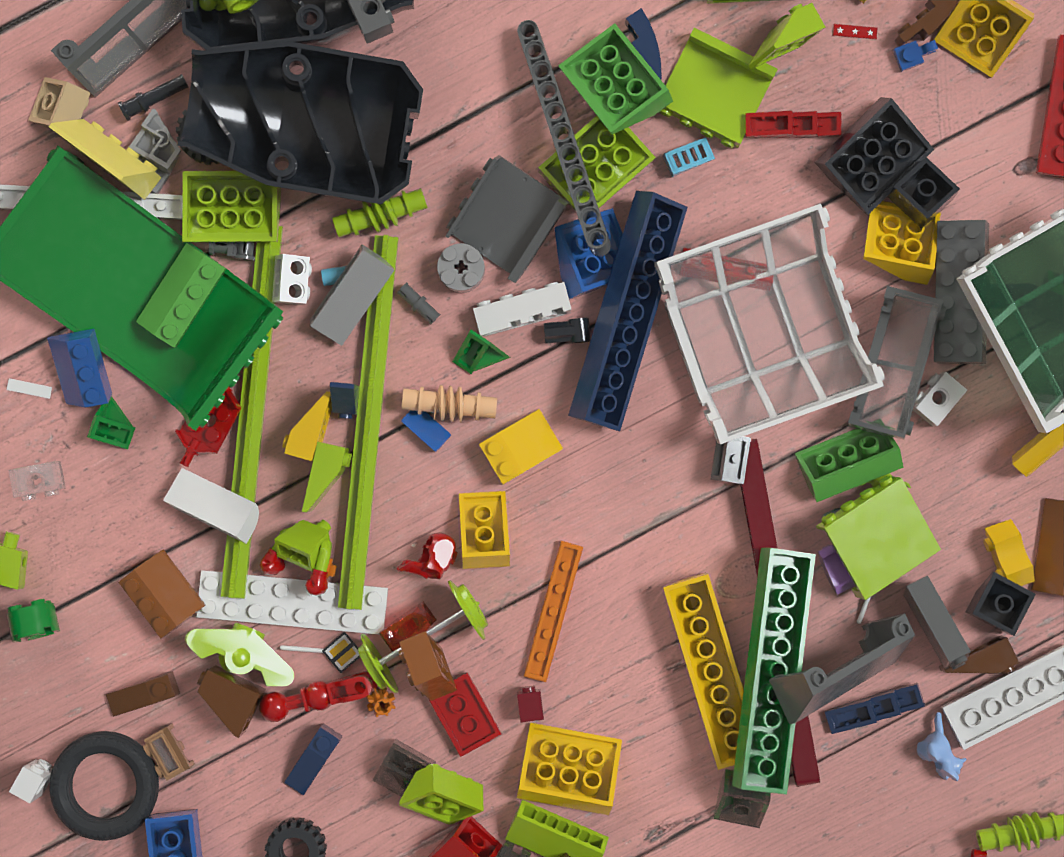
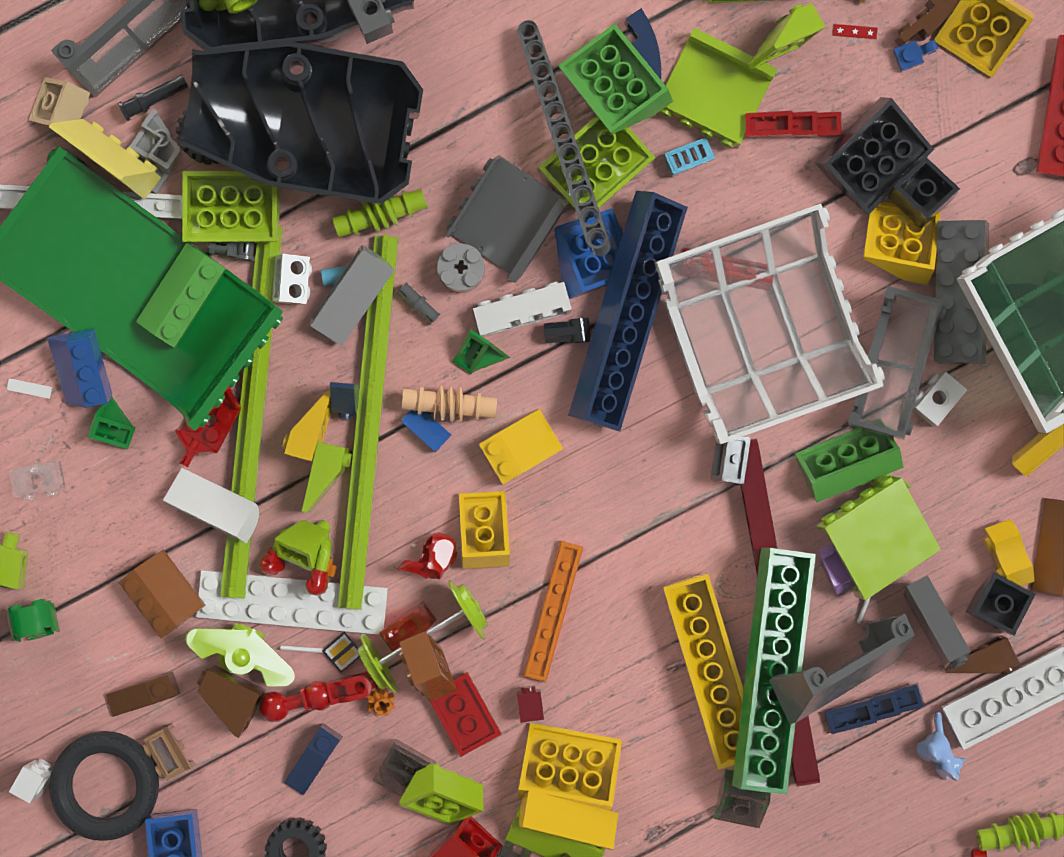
none -> yellow brick [519,790,619,850]

